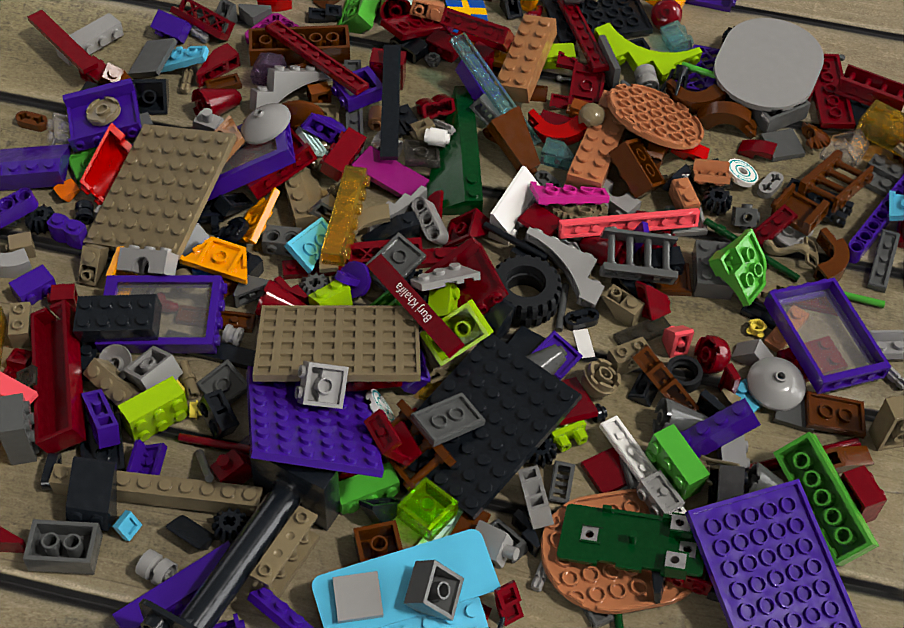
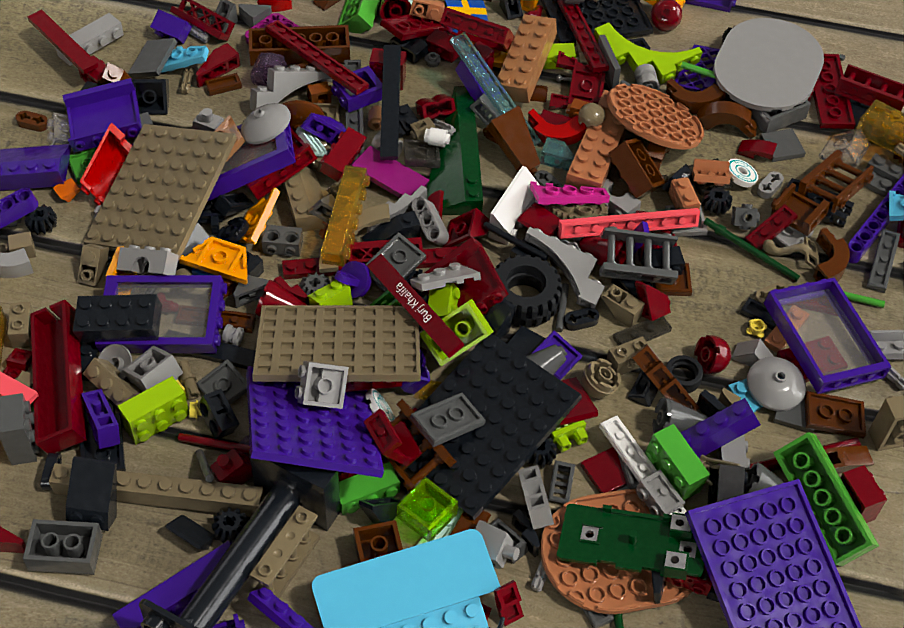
dark purple brick [9,264,56,305] -> none
clear smoke tile [16,365,38,387] -> none
dark purple brick [46,213,88,249] -> none
dark red brick [47,283,78,309] -> none
black wheel [75,200,94,225] -> none
dark tan tile [86,96,121,126] -> none
medium azure tile [112,510,142,542] -> none
dark purple bracket [126,439,167,475] -> none
light grey wheel [135,549,178,586] -> none
dark red cone [191,88,242,116] -> none
medium azure wing [284,217,333,274] -> none
black slope [308,4,342,23] -> none
light grey tile [333,571,383,624] -> none
dark grey slope [404,560,464,621] -> none
dark tan piece [419,334,457,384] -> none
white sticker [573,329,595,358] -> none
black plate [592,403,608,423] -> none
black plant [659,64,689,96] -> none
clear light blue brick [660,20,694,52] -> none
coral slope [662,325,694,358] -> none
red slope [670,144,710,160] -> none
dark grey brick [692,240,734,300] -> none
bright green slope [708,228,767,306] -> none
dark red tile [718,363,741,394] -> none
reddish brown hair [801,122,831,149] -> none

